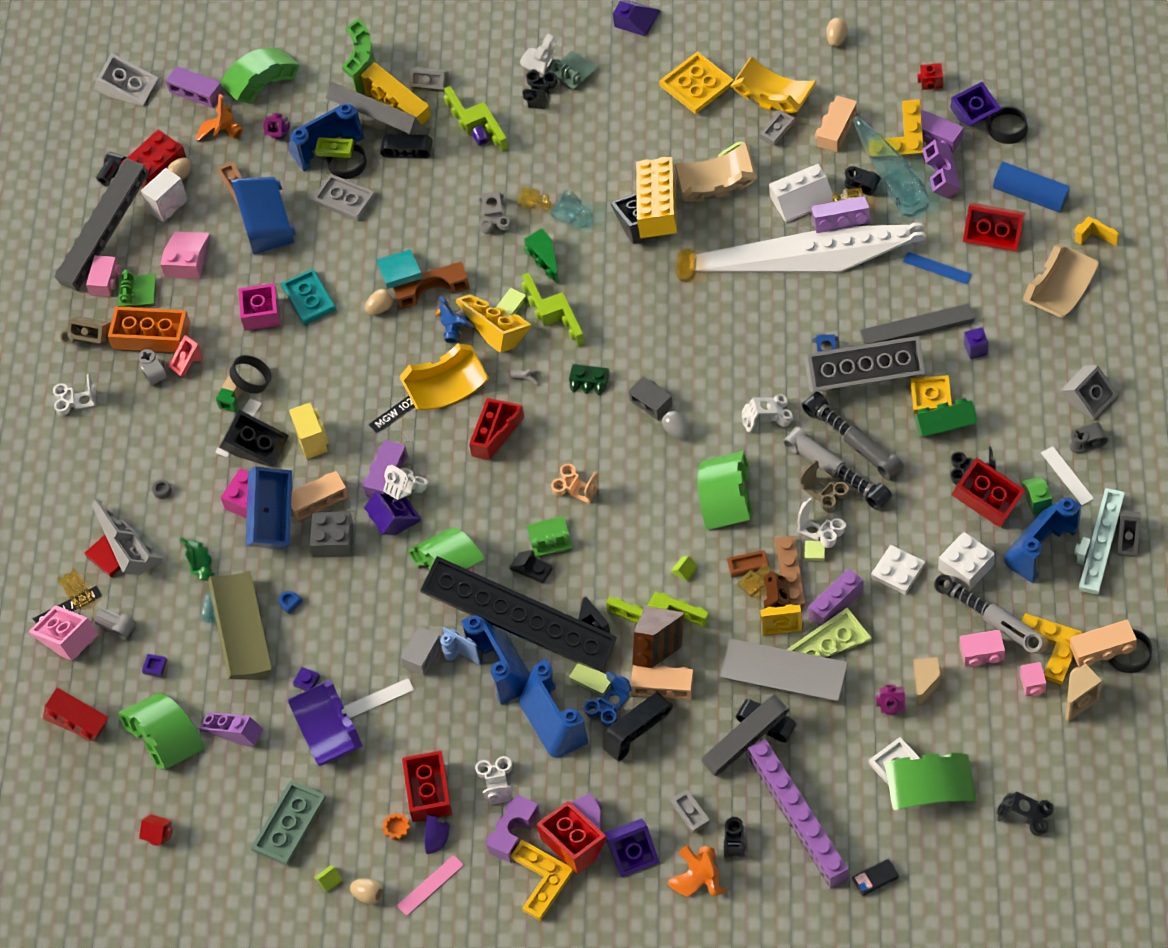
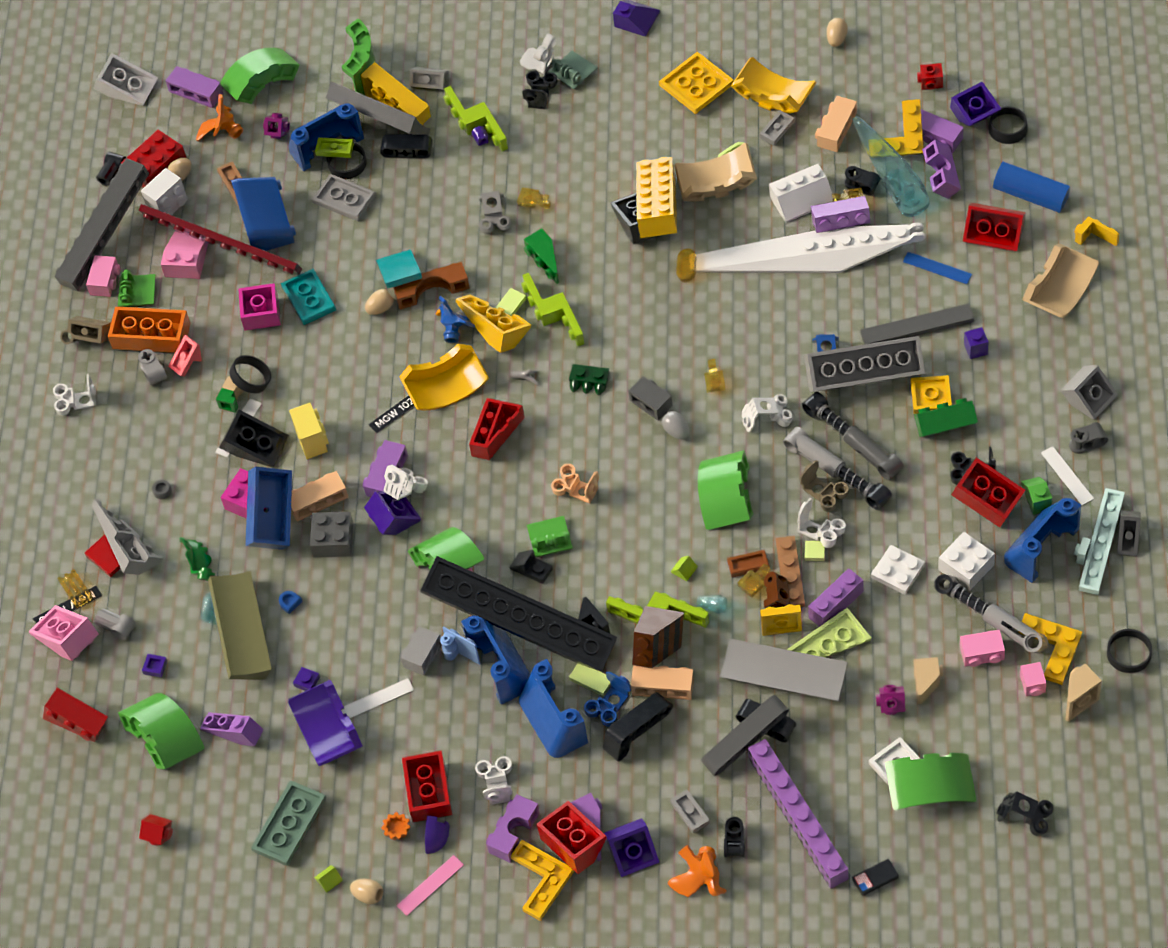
clear light blue piece [550,190,593,228] -> none
light nougat brick [1070,619,1137,667] -> none
none -> dark red plate [139,204,302,275]
none -> clear light blue cone [697,594,727,614]
none -> clear yellow plate [704,359,726,393]

